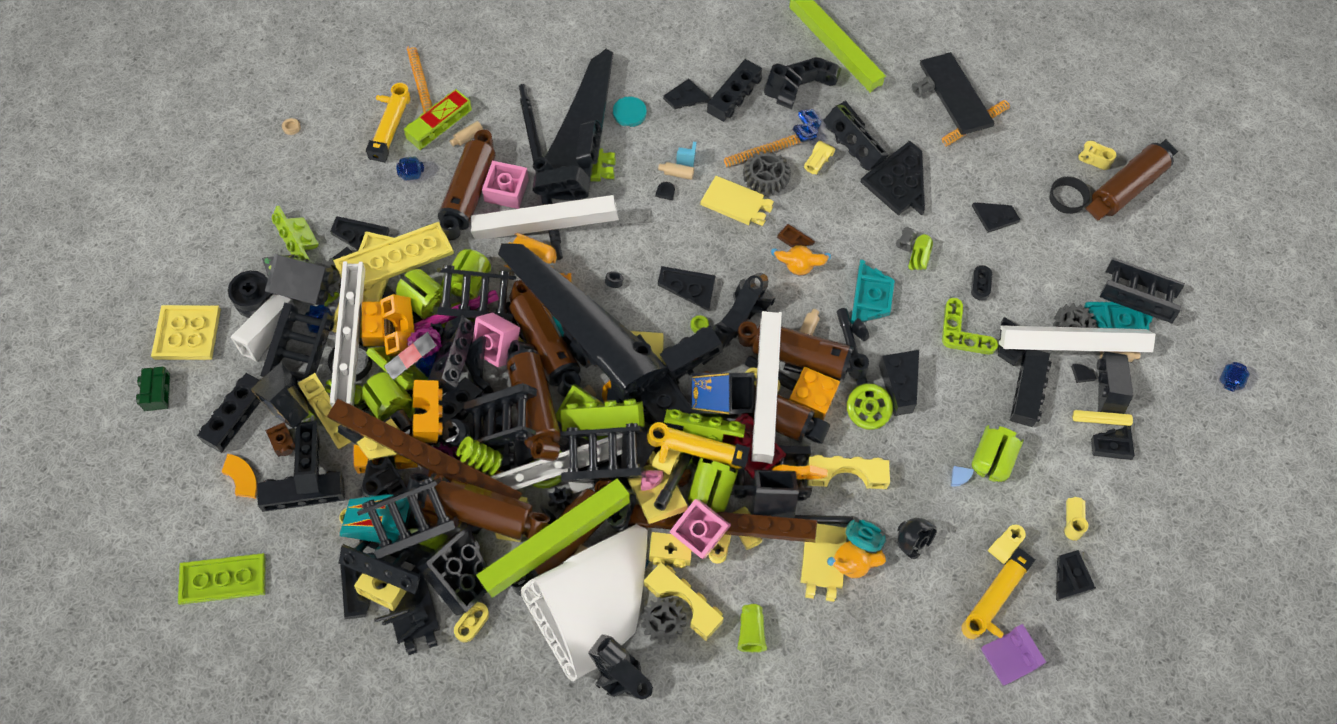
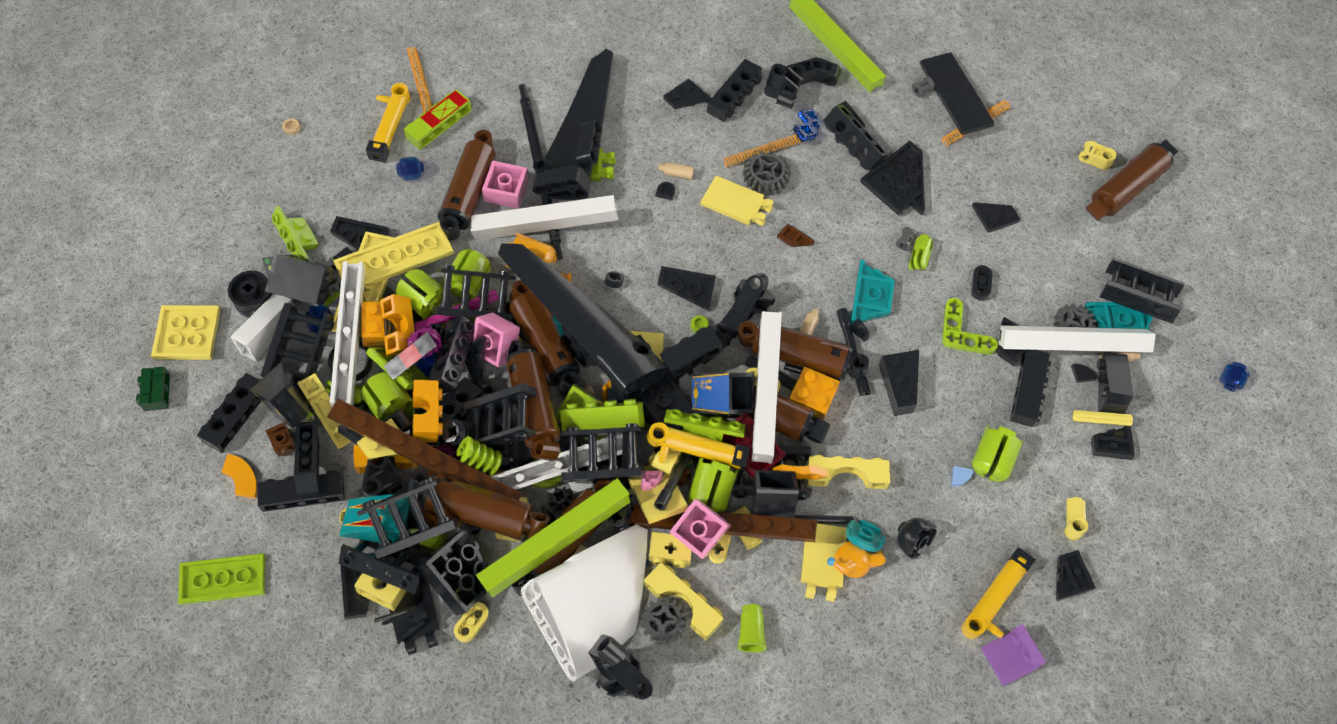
tan cylinder [450,121,484,147] -> none
teal tile [613,96,647,127] -> none
medium azure panel [676,142,697,167] -> none
light orange piece [771,245,831,276] -> none
light yellow piece [804,140,835,174] -> none
lime plate [847,383,893,430] -> none
light yellow piece [988,525,1026,564] -> none
black tyre [1049,176,1090,214] -> none

